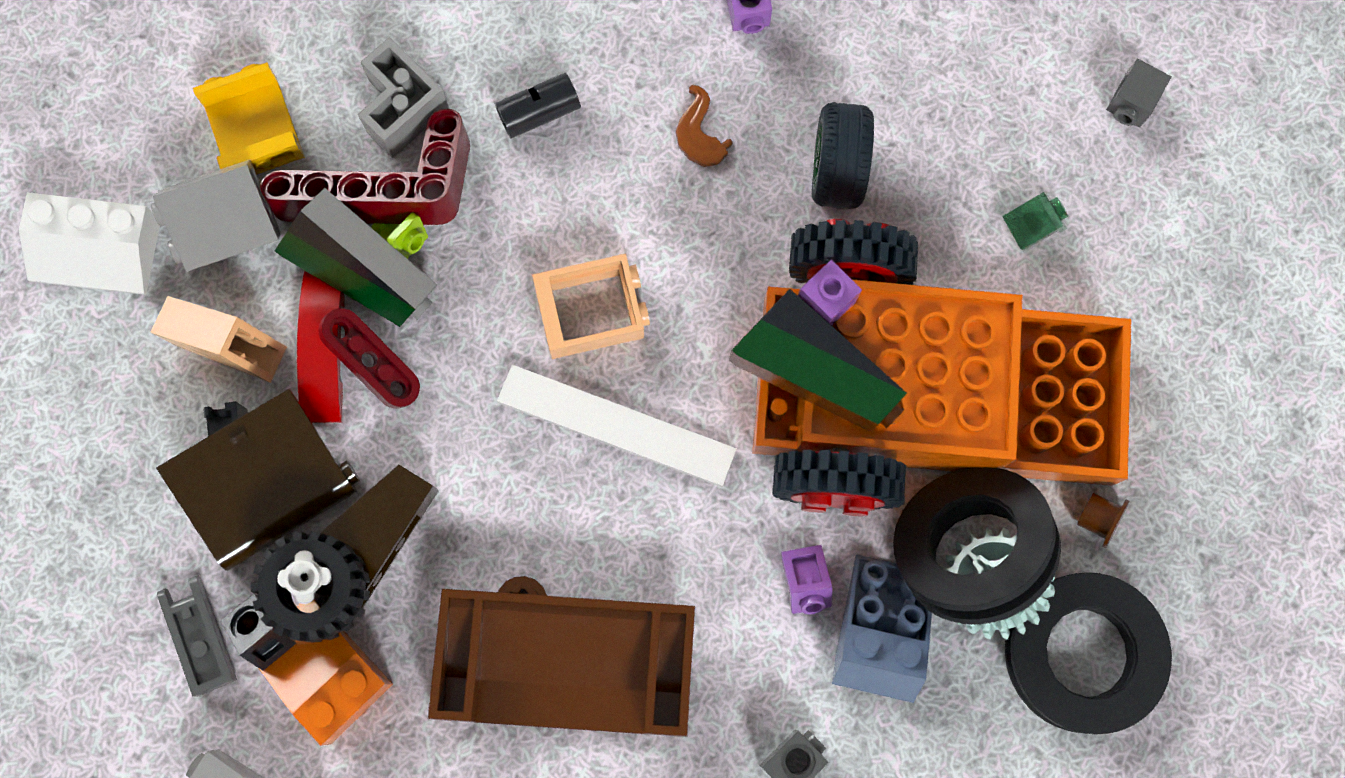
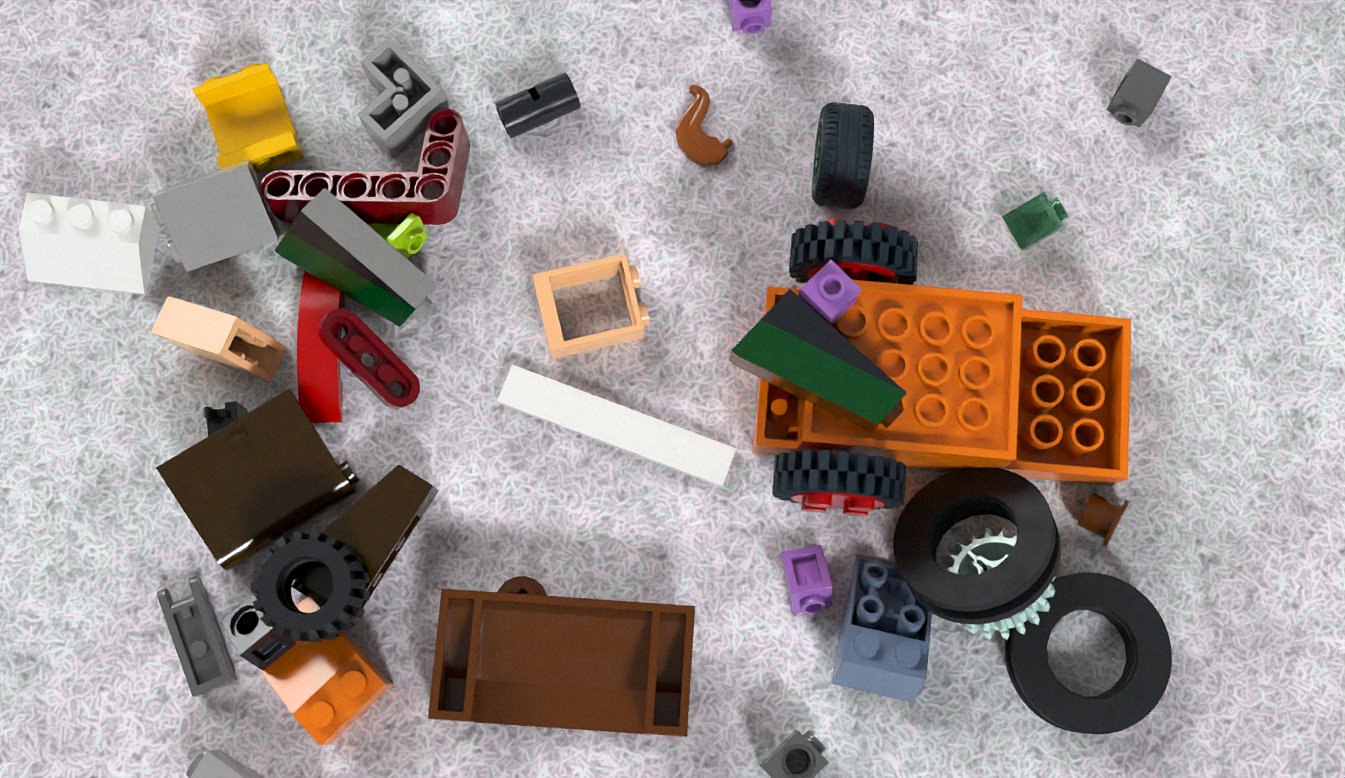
white plate [277,551,332,604] -> none

